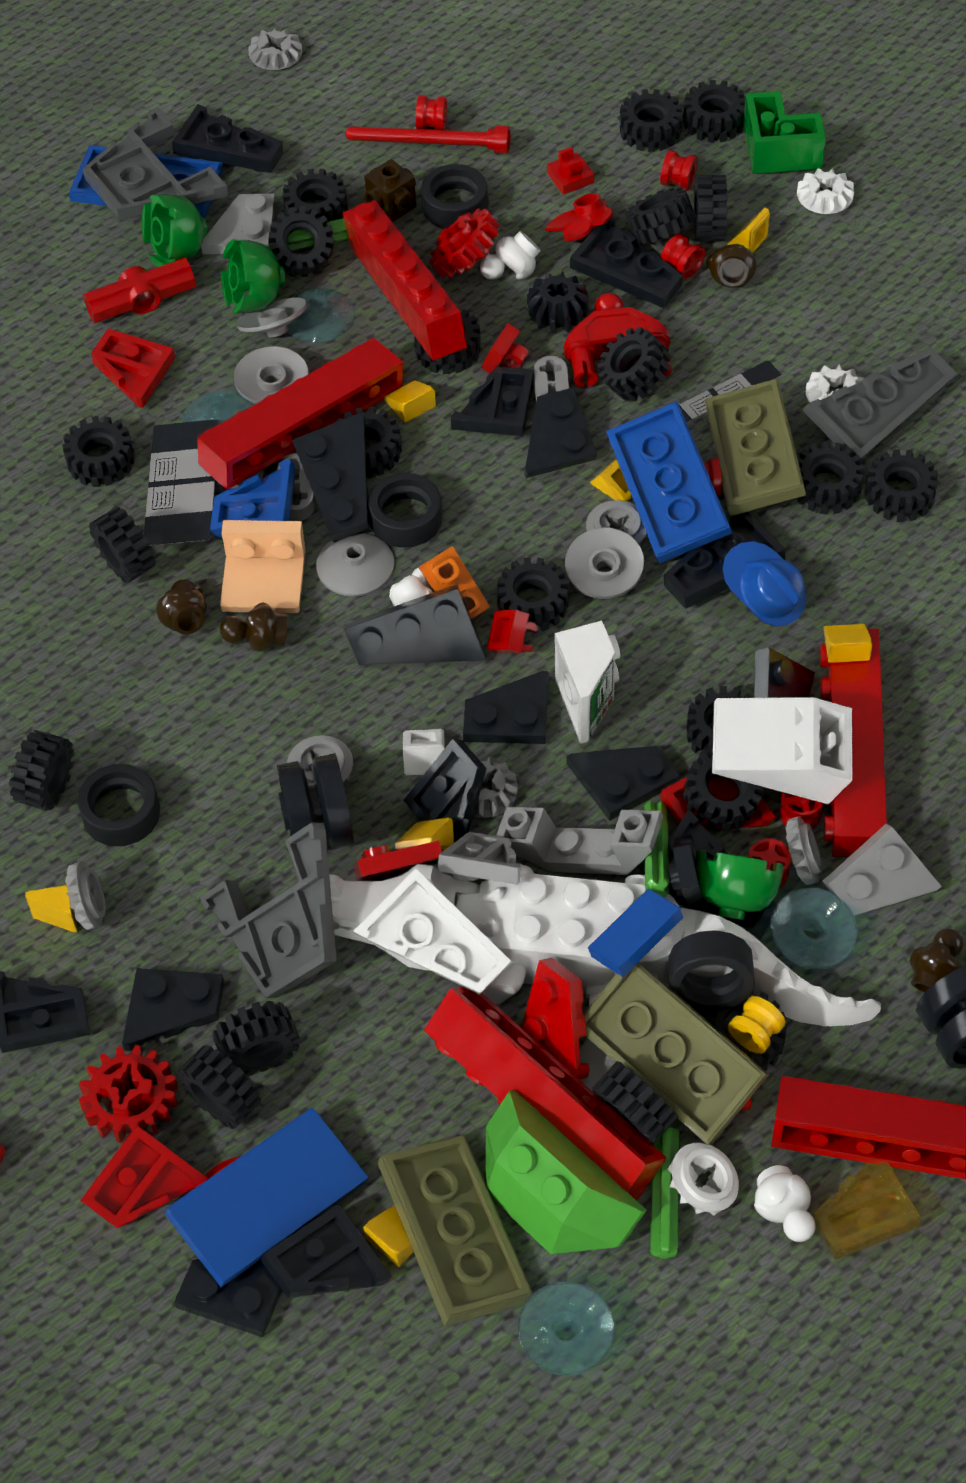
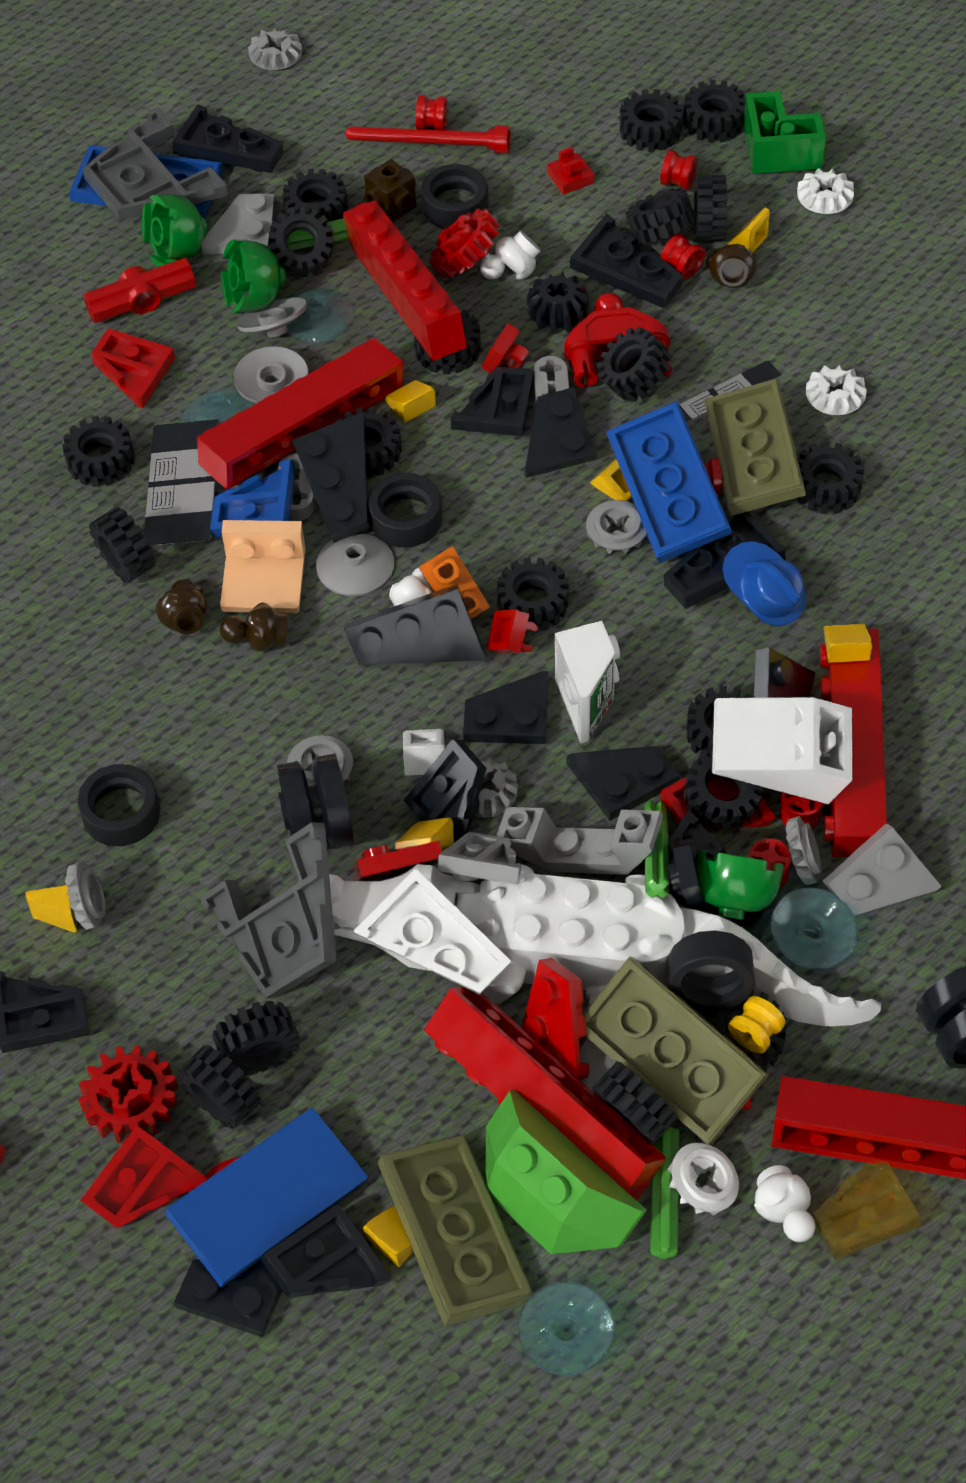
black tyre [9,730,74,811] -> none
black wing [122,968,224,1051] -> none
red plate [545,193,613,242] -> none
light grey dish [565,528,644,599] -> none
blue tile [588,888,684,977] -> none
dark grey wing [803,347,958,460] -> none
black tyre [865,449,938,522] -> none
dark brown animal [910,928,964,993] -> none

